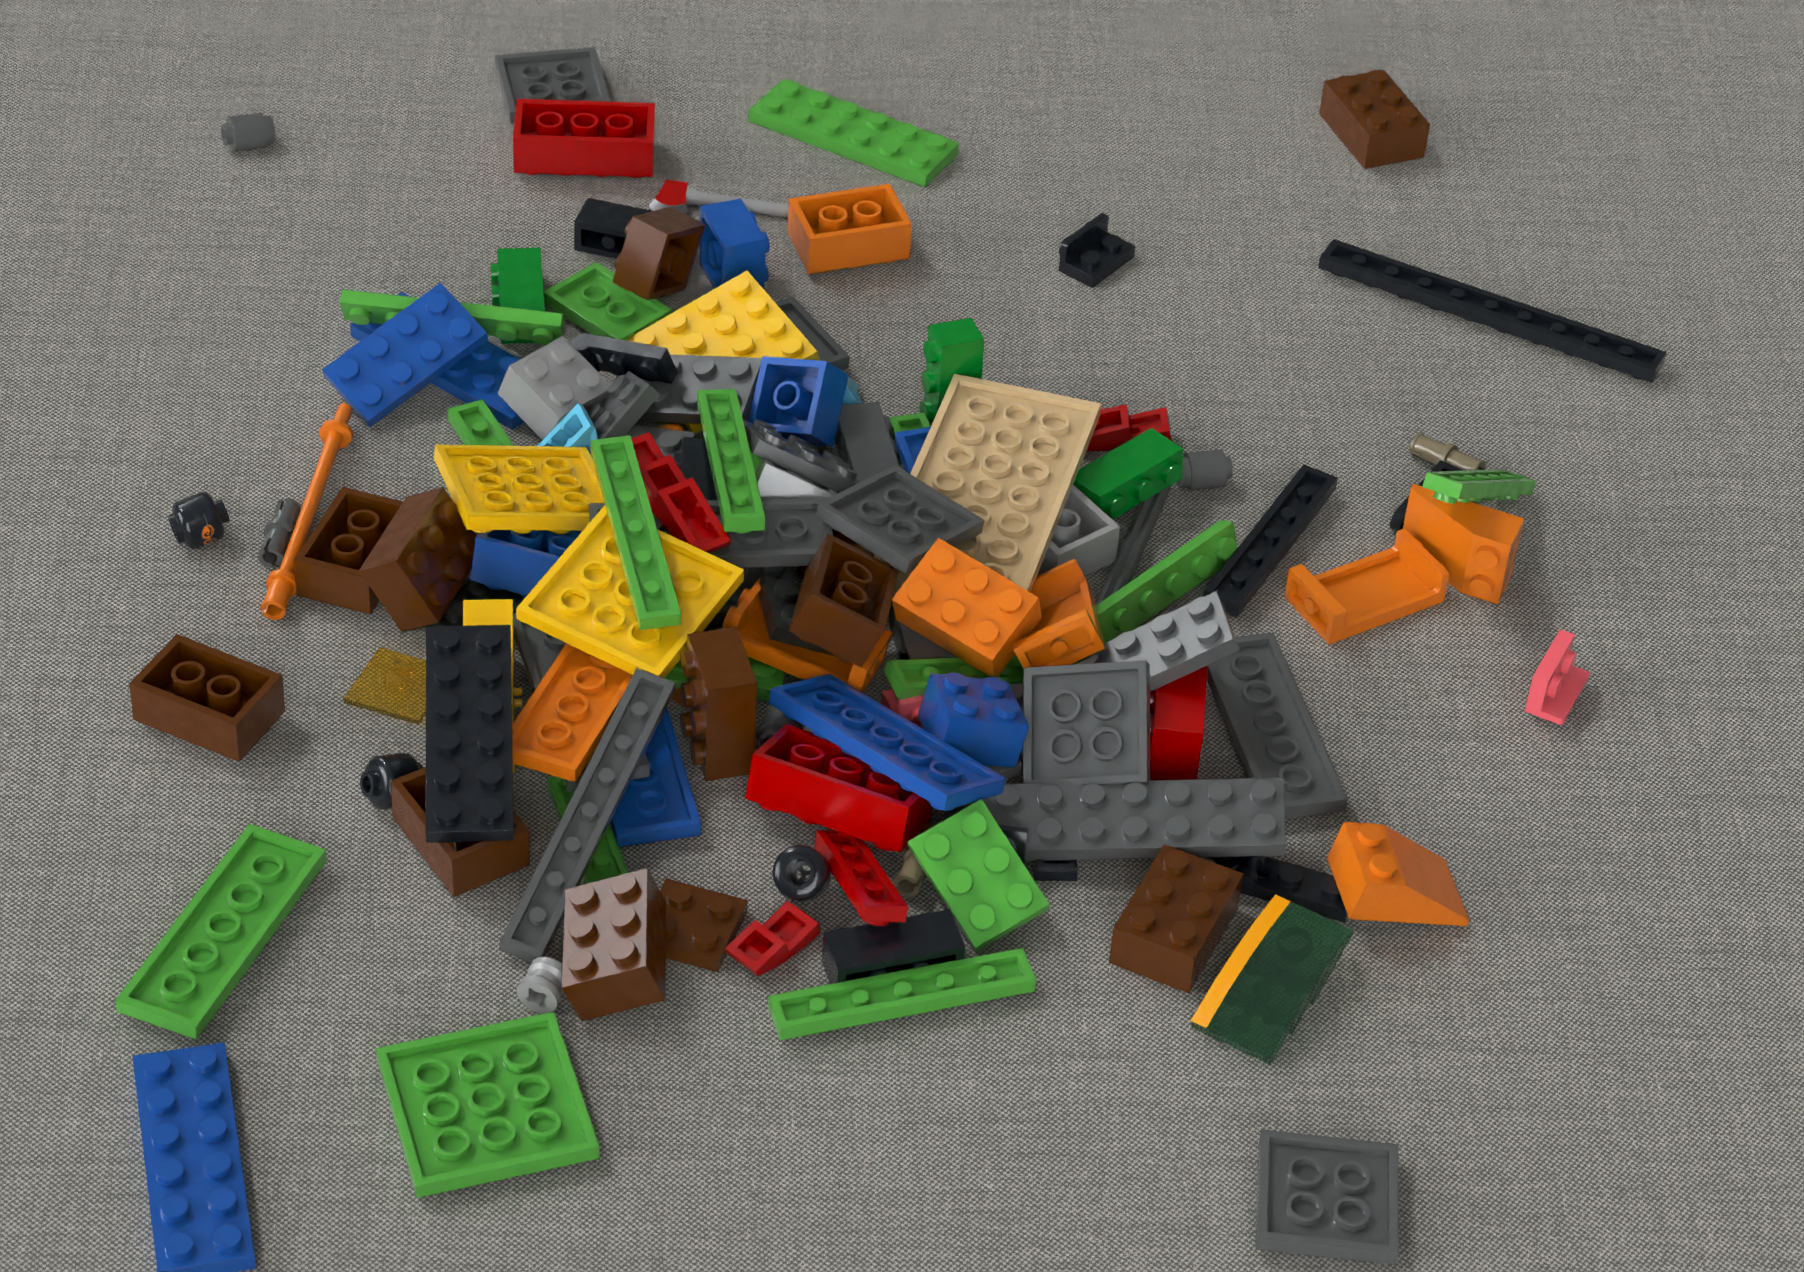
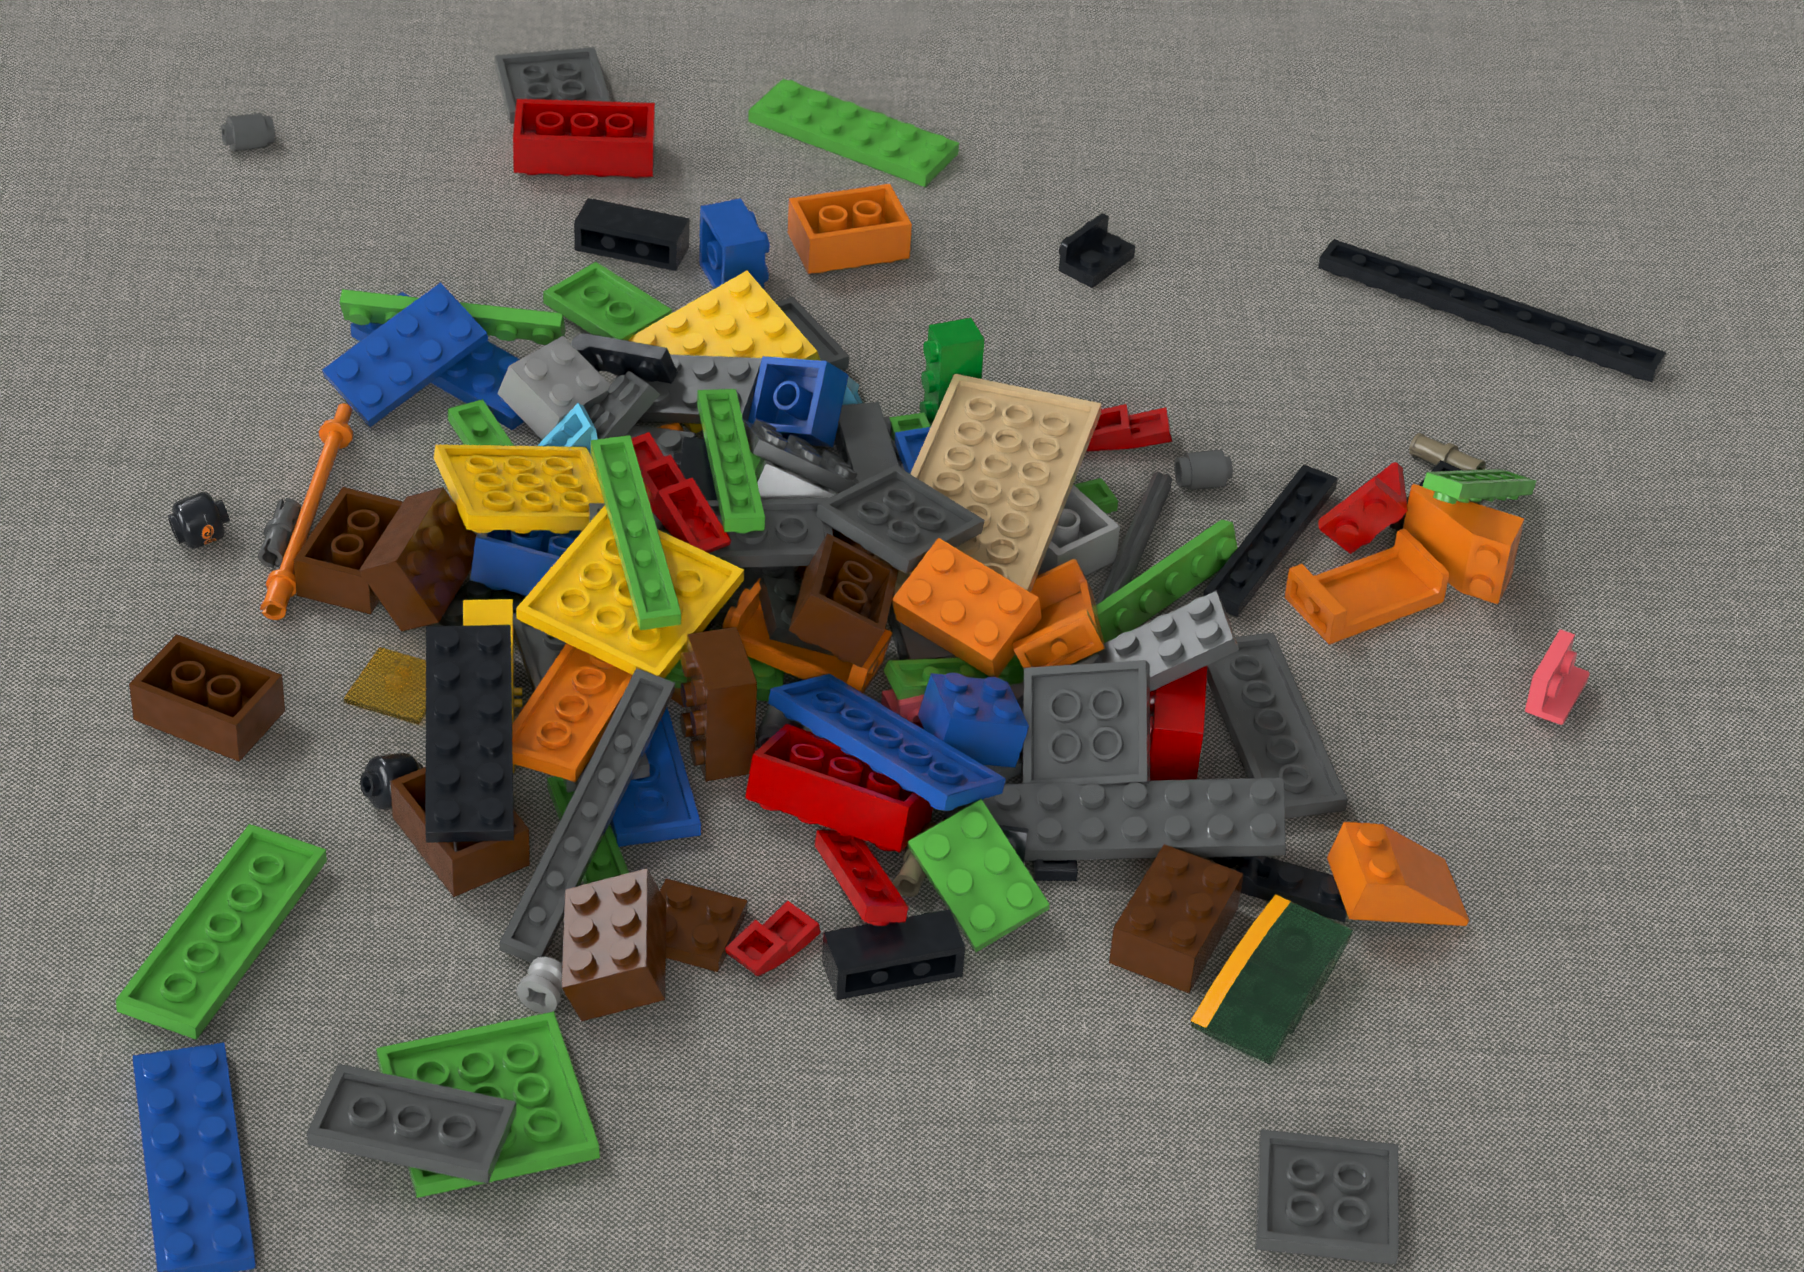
green brick [490,247,545,344] -> none
reddish brown brick [612,207,706,301] -> none
piece [648,179,789,218] -> none
bright green plate [768,948,1036,1040] -> none
black head [772,844,831,901] -> none
green brick [1073,428,1183,519] -> none
reddish brown brick [1319,69,1430,169] -> none
none -> dark grey plate [307,1064,516,1184]
none -> red bracket [1318,462,1408,554]

